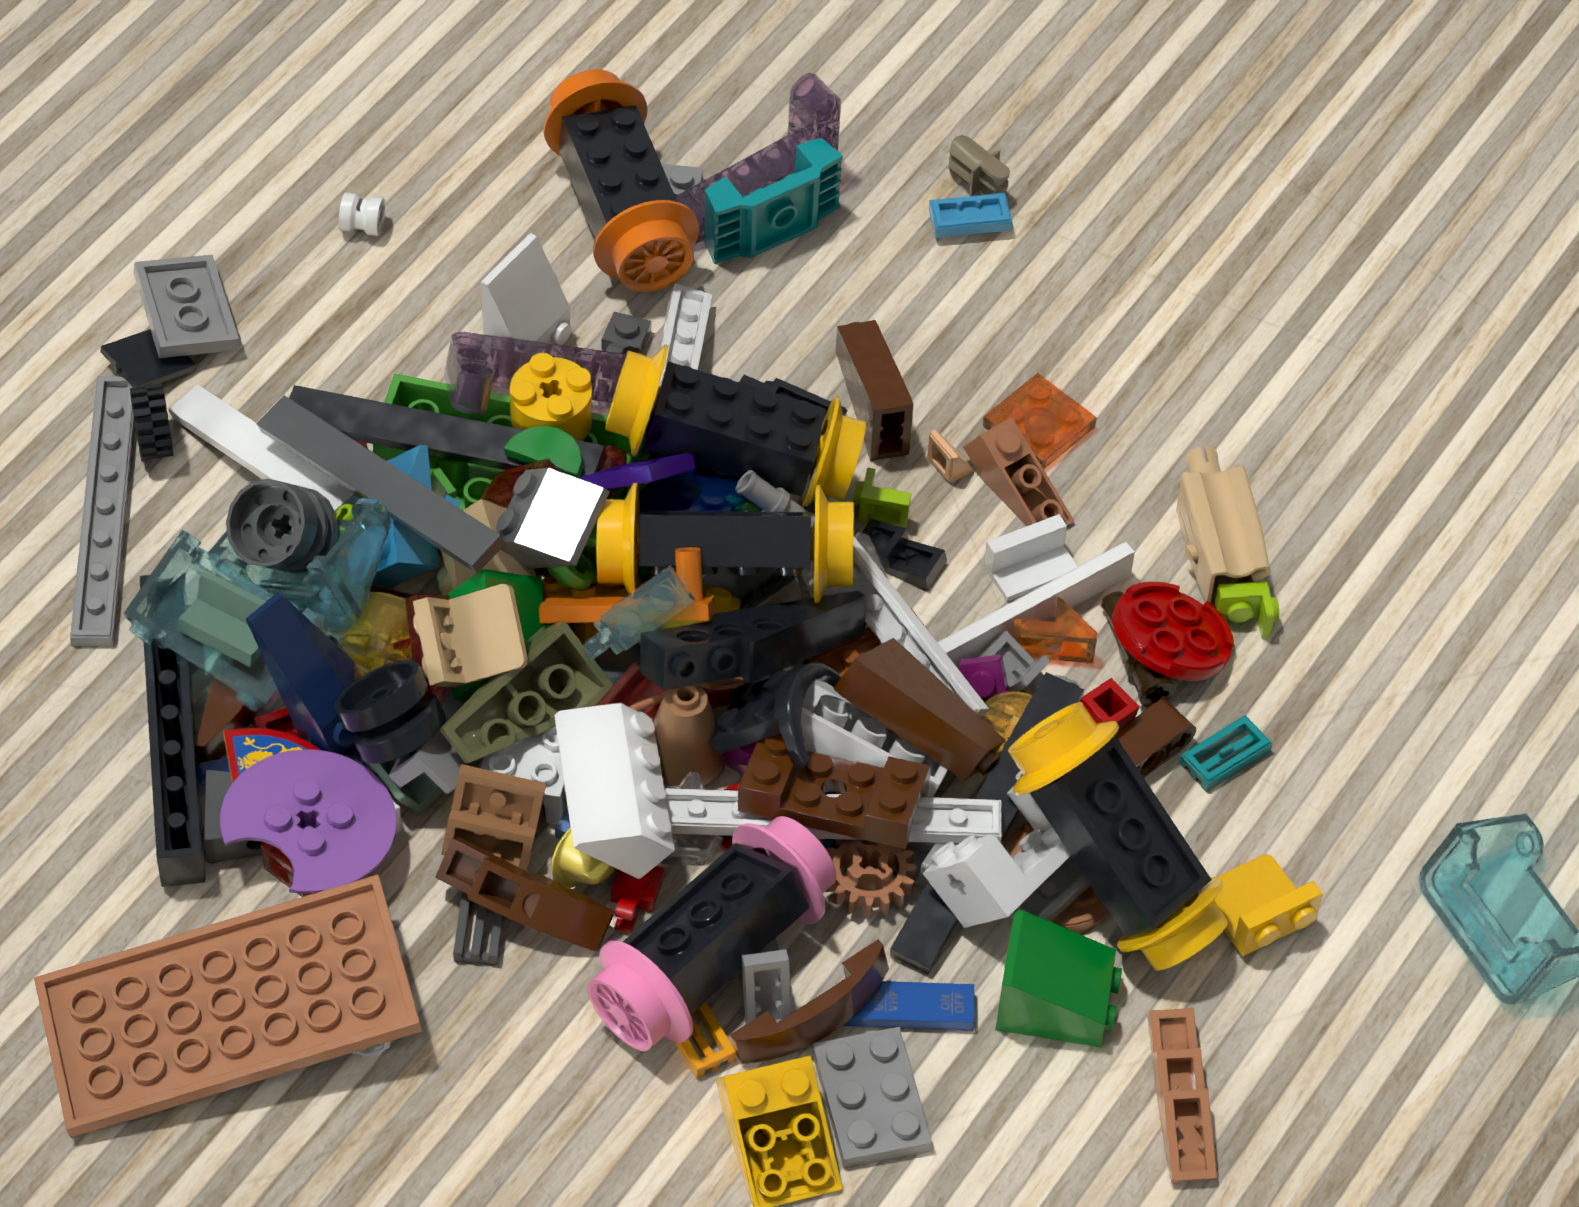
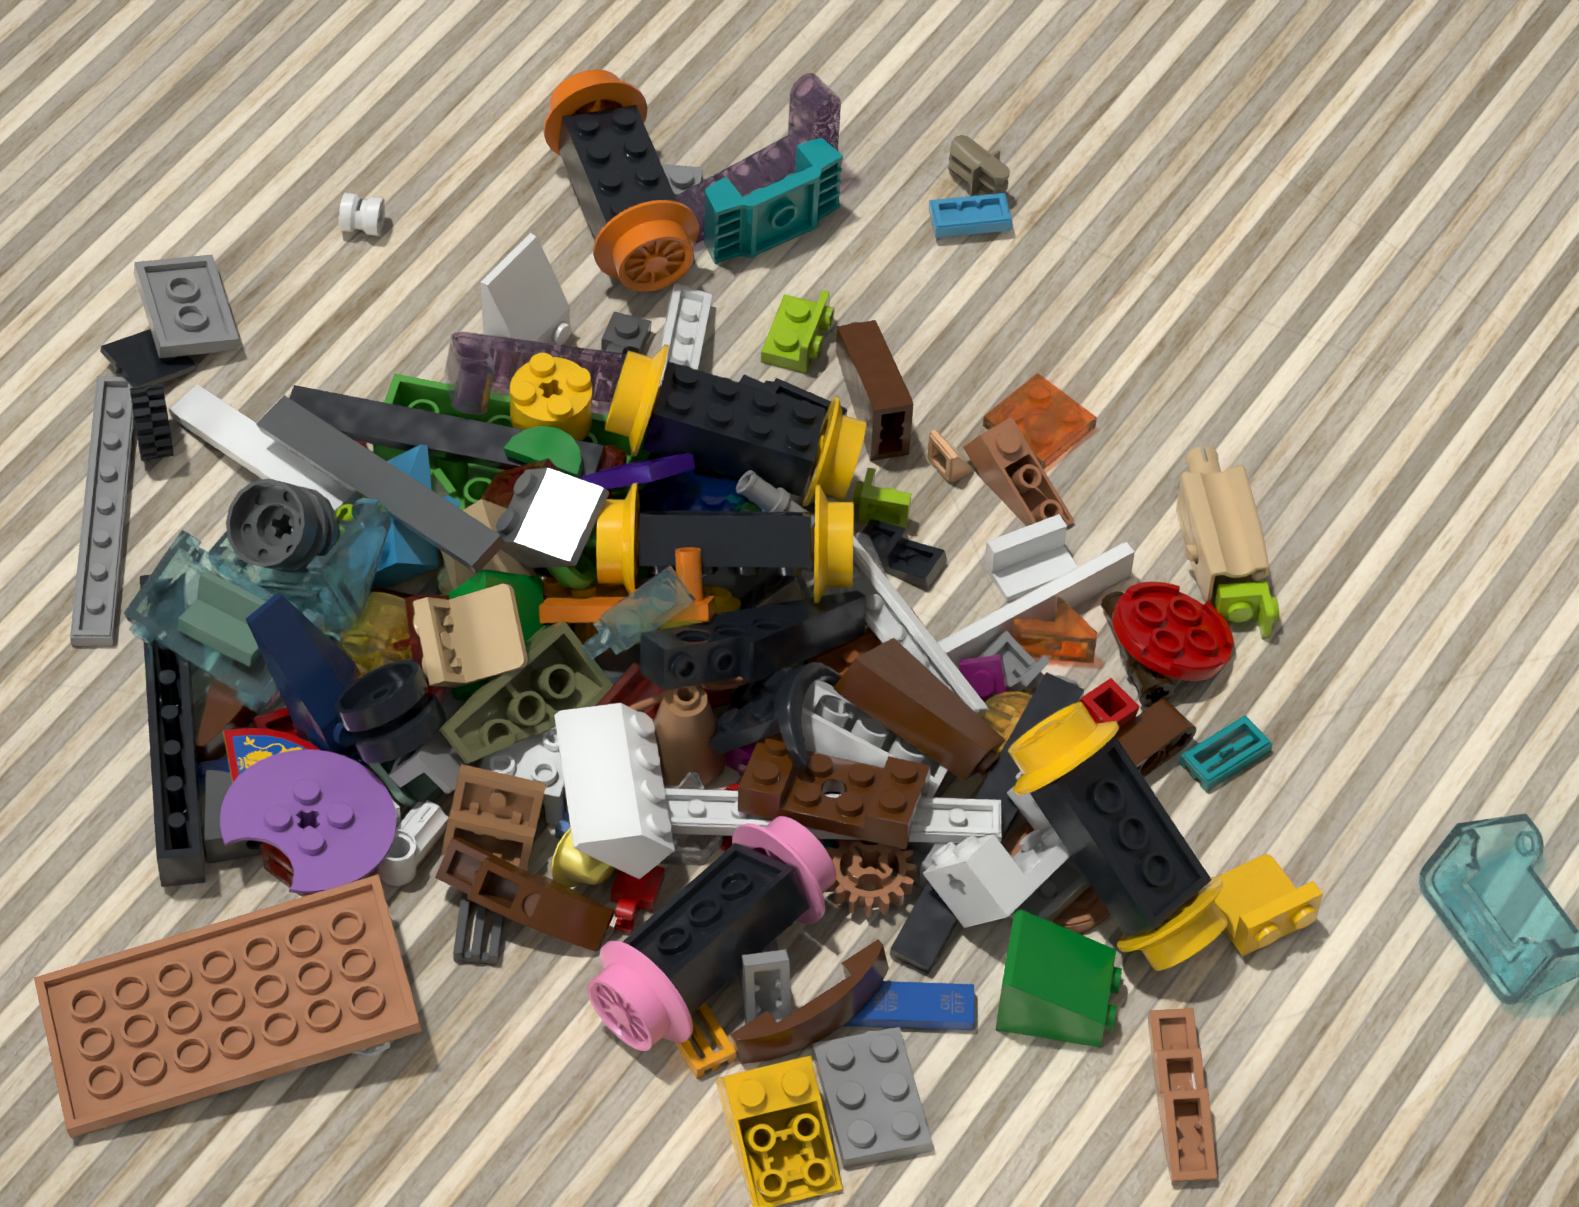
none -> white piece [378,800,449,886]
none -> lime bracket [761,290,835,373]

